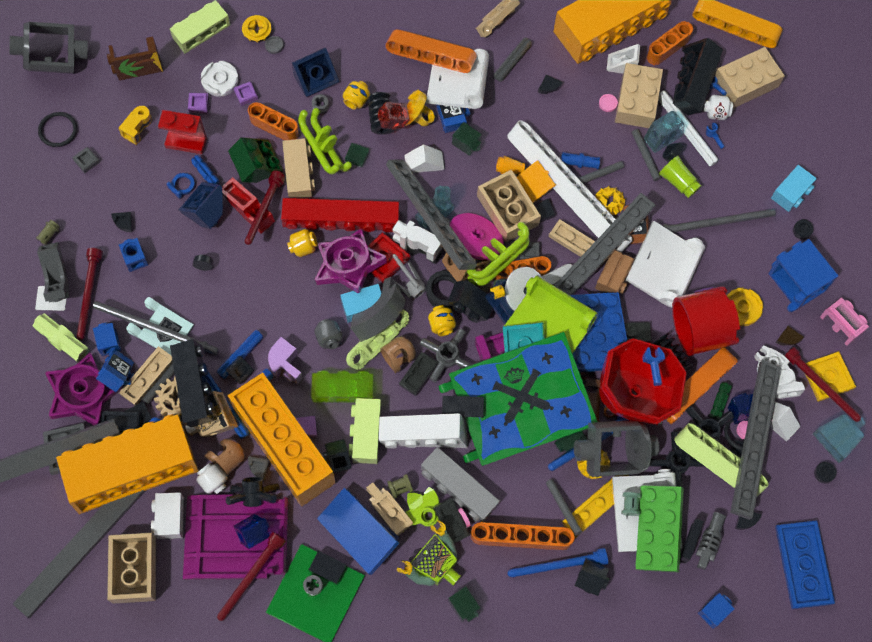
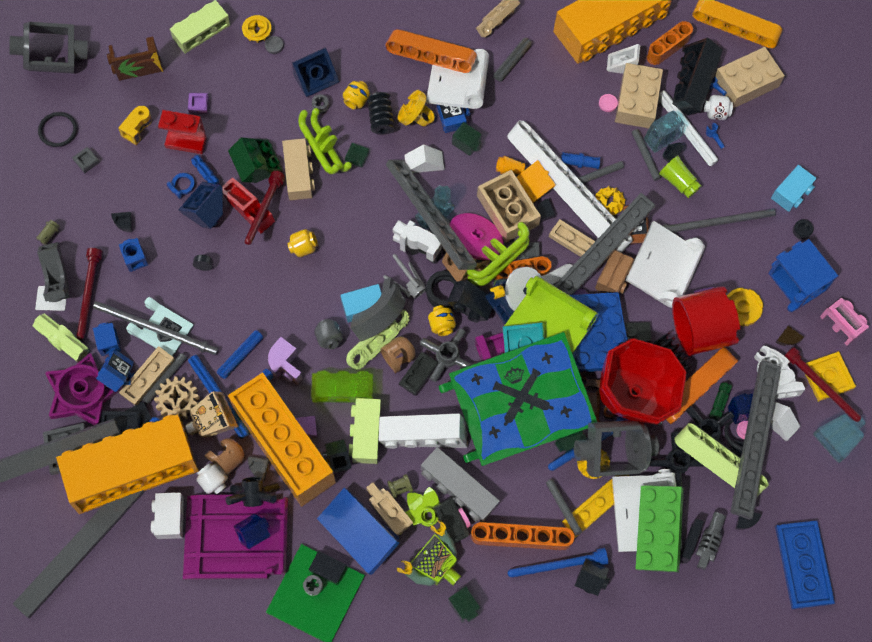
tan brick [108,533,156,604] -> none
black wedge [170,339,215,428] -> none
white tile [201,61,238,96] -> none
dark red piece [217,531,286,621] -> none
black tile [225,356,254,384] -> none
medium lavender tile [233,81,258,106] -> none
orange beam [248,102,299,141] -> none
red brick [281,198,399,233] -> none
magenta plate [315,229,387,293] -> none
red tile [368,232,411,283] -> none
clear red brick [378,102,410,129] -> none
black tile [442,396,484,418] -> none
black tile [538,75,563,94] -> none
sand green bush [621,492,641,516] -> none
blue bar [642,347,665,386] -> none
blue brick [698,593,735,629] -> none
black tile [814,462,837,484] -> none

